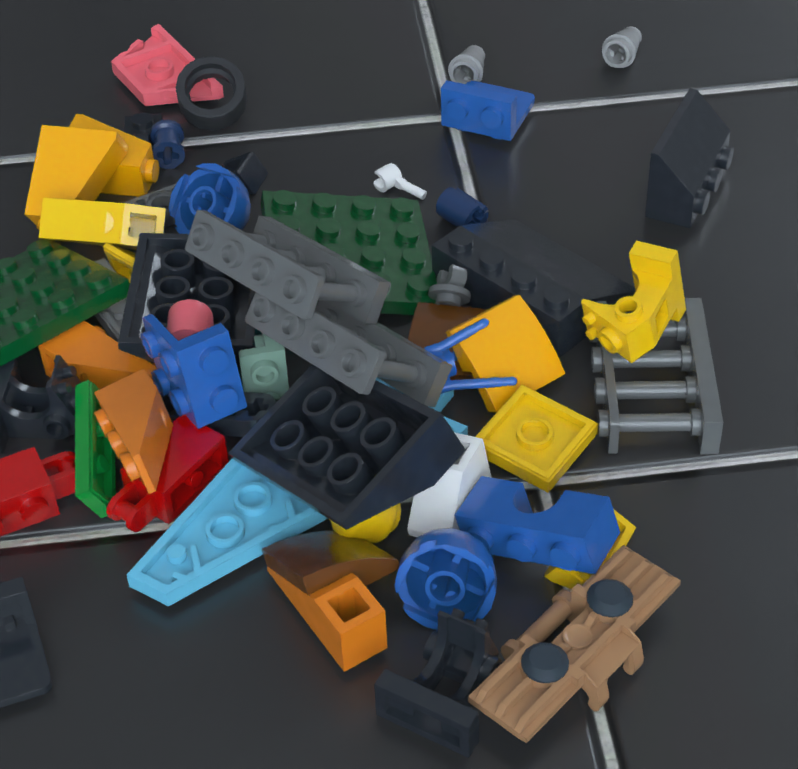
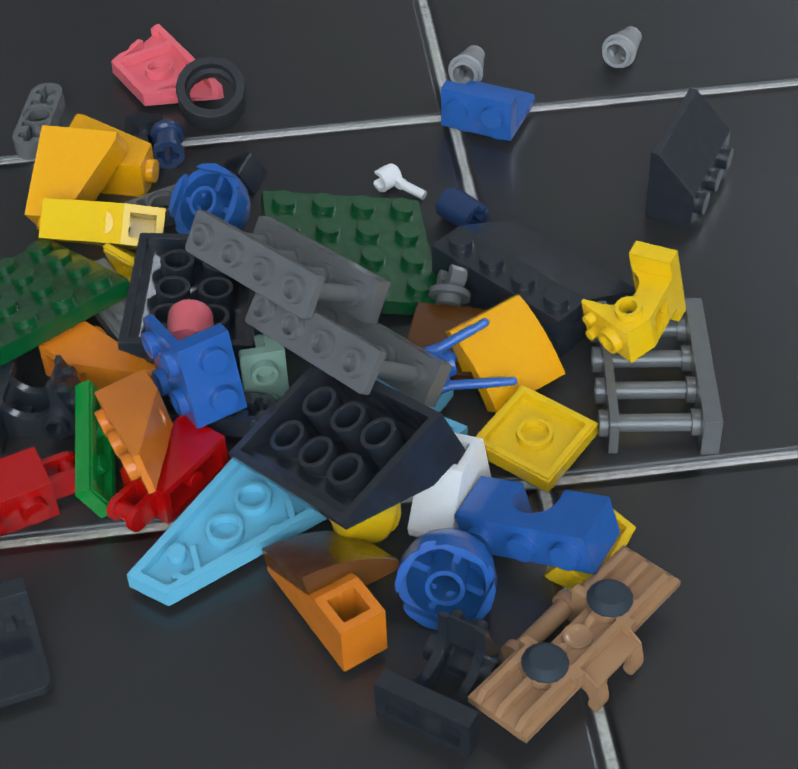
none -> dark grey beam [12,83,66,160]

